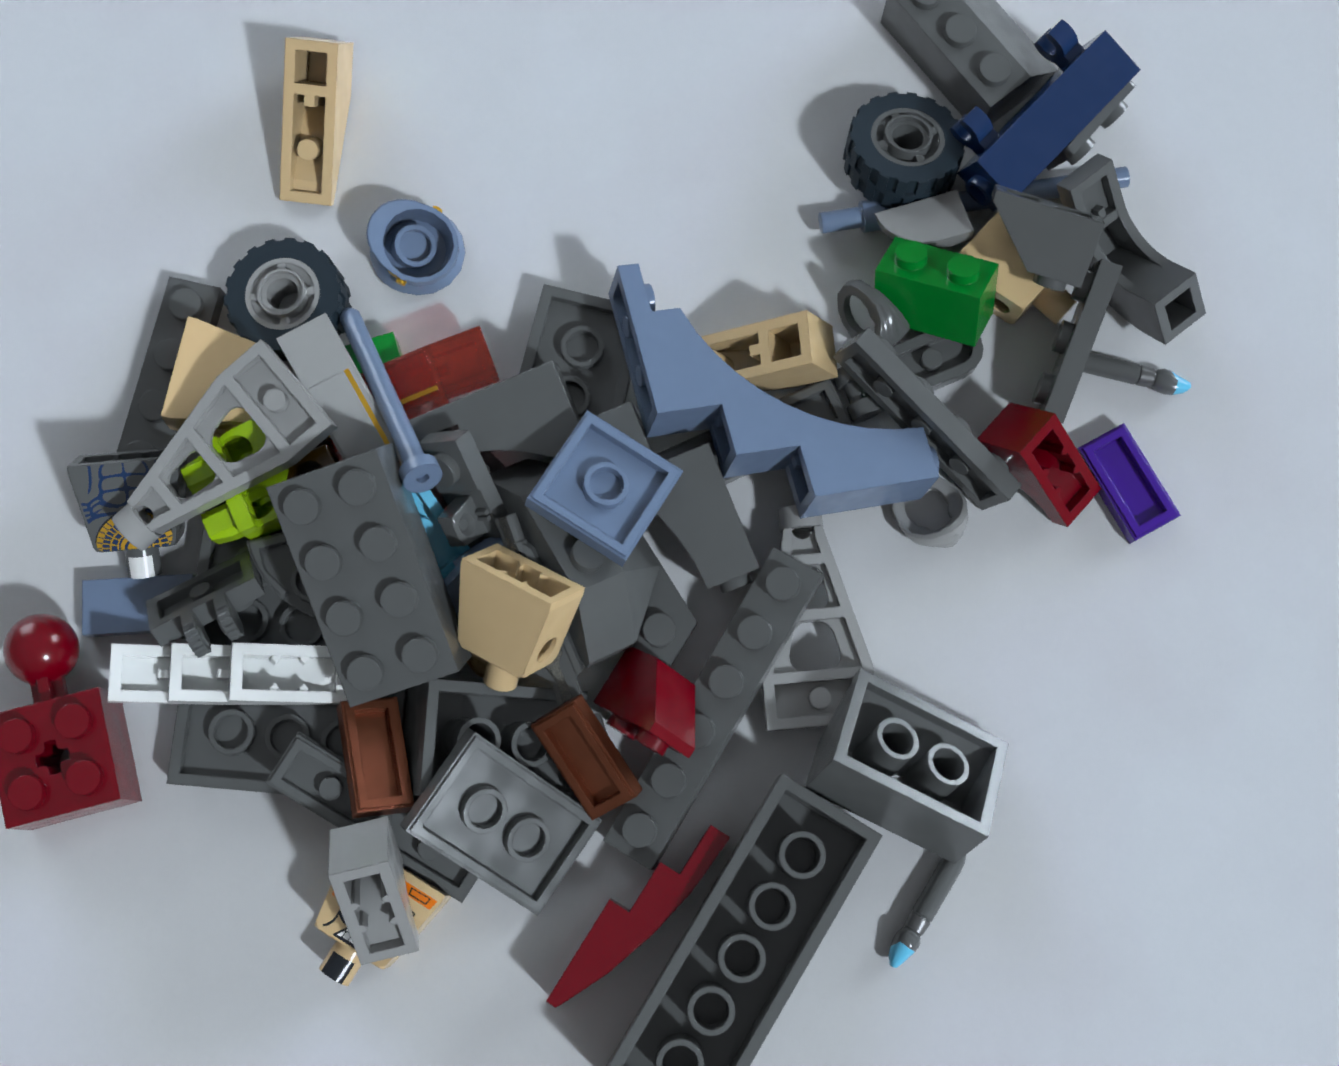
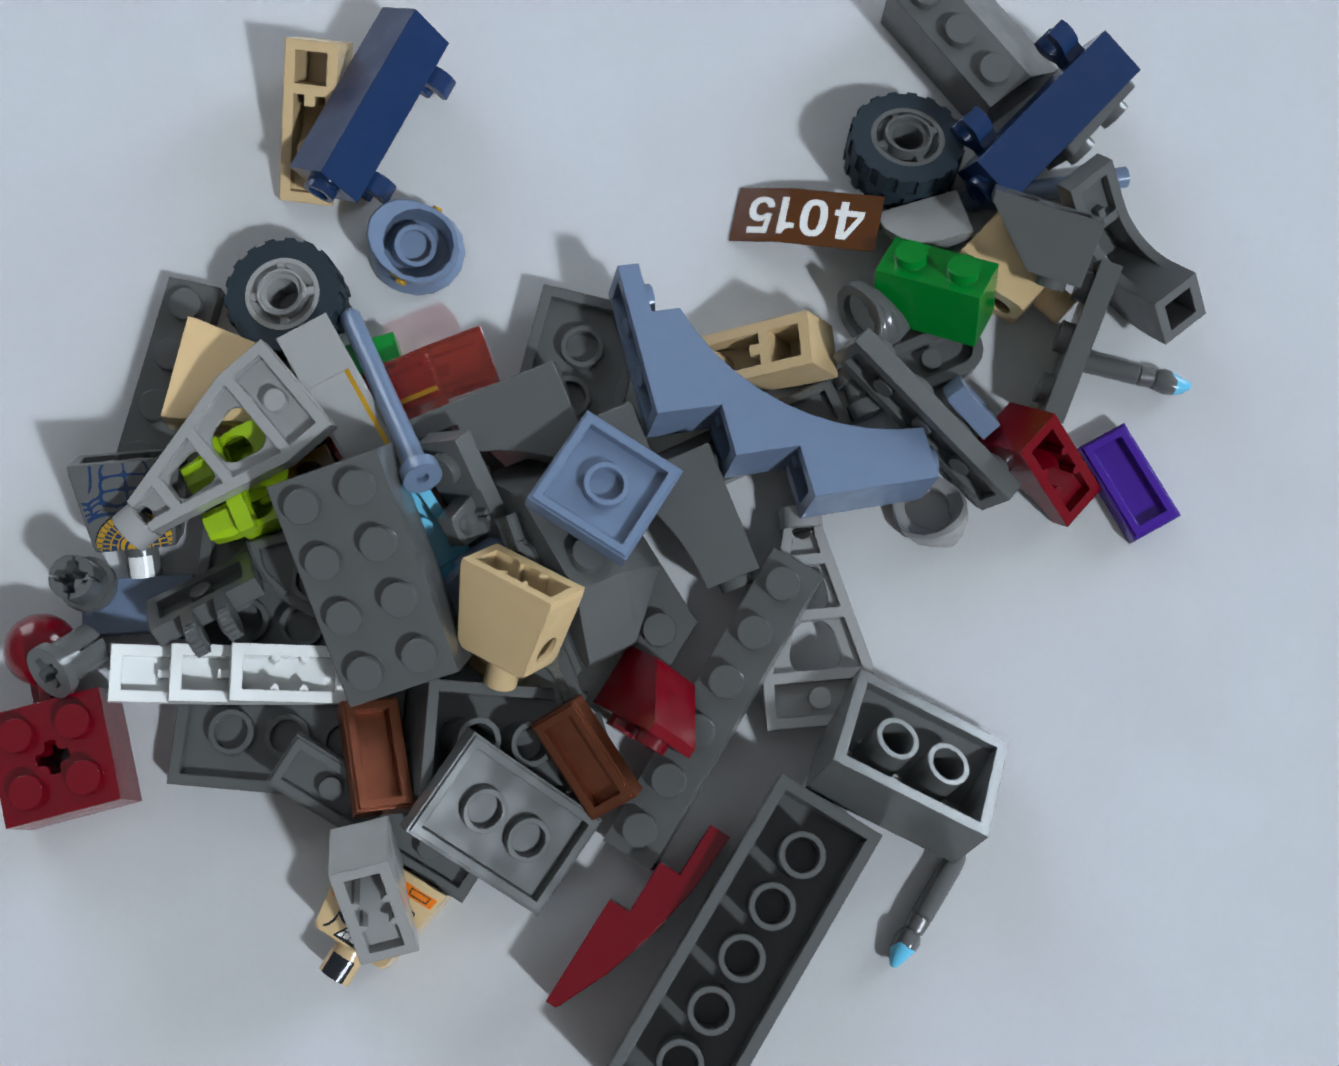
none -> dark grey bush [27,625,109,698]
none -> dark grey bush [48,555,118,613]
none -> dark blue brick [289,7,456,204]
none -> reddish brown sticker [729,188,885,252]
none -> sand blue tile [942,374,1000,440]

